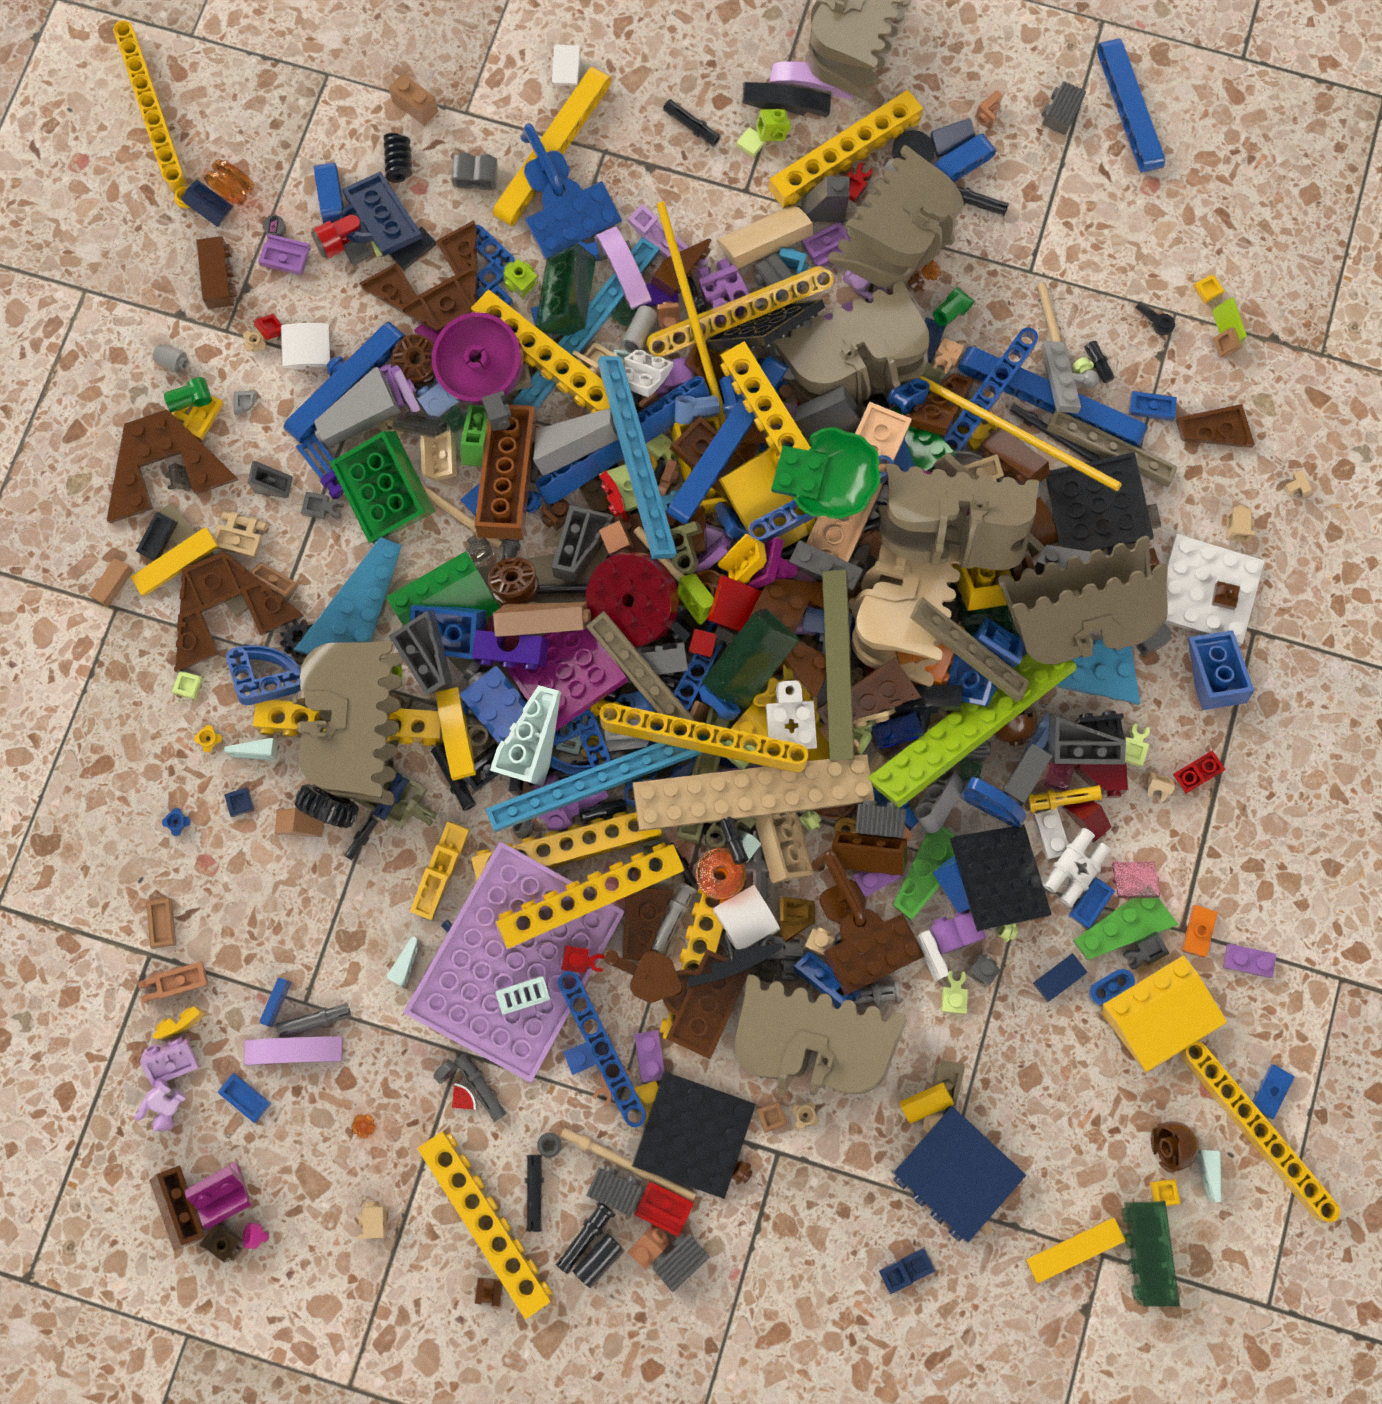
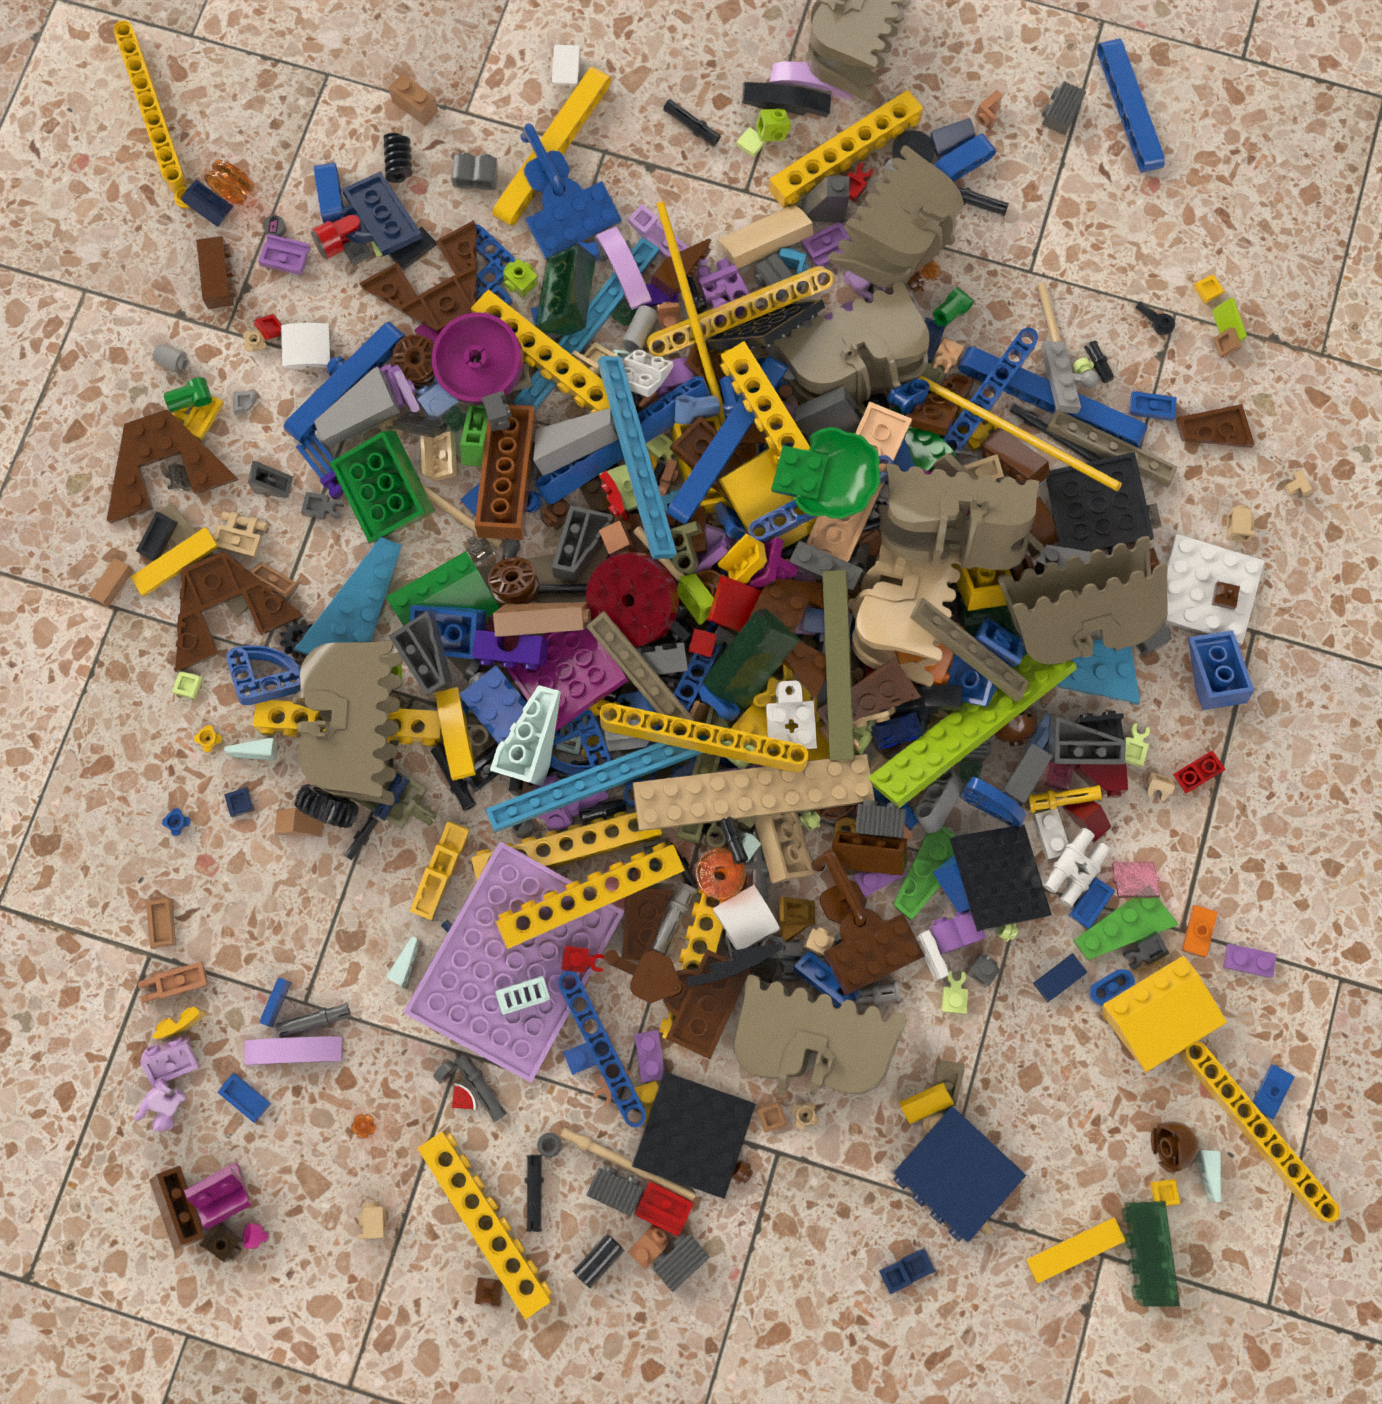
black pin [555,1201,616,1274] -> none

